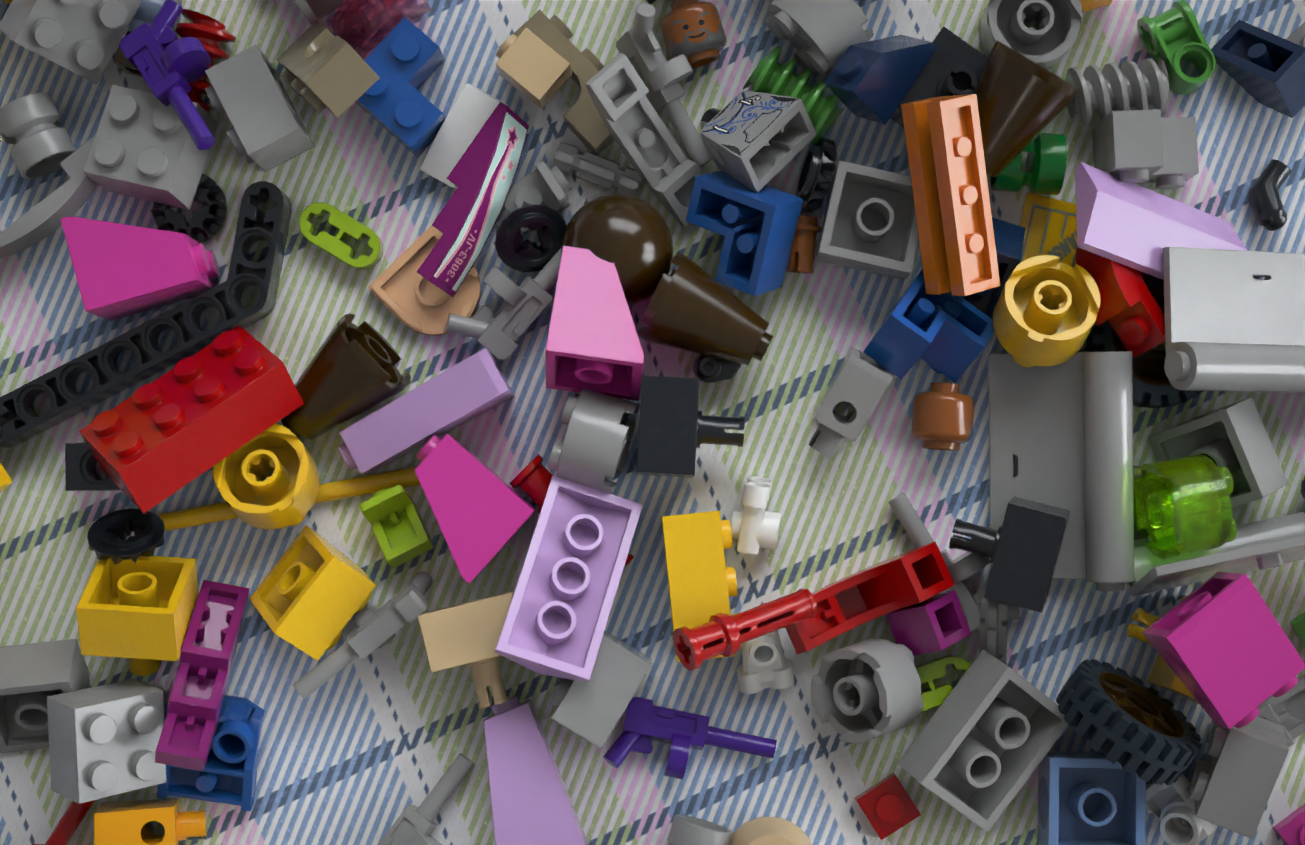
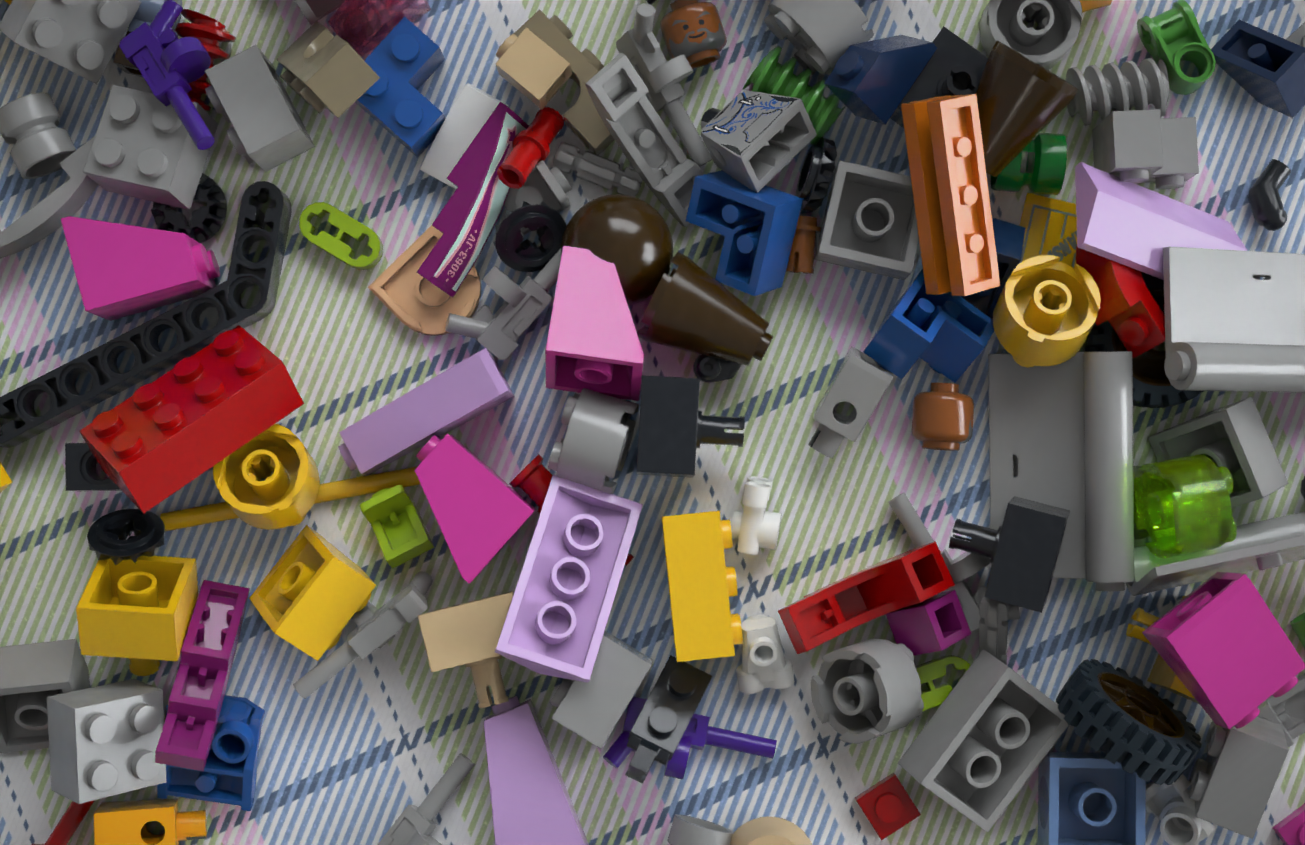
dark brown cone [281,313,411,440] -> none
red pin [673,588,817,671] -> none
none -> red pin [497,107,564,189]
none -> black hinge [625,655,713,784]

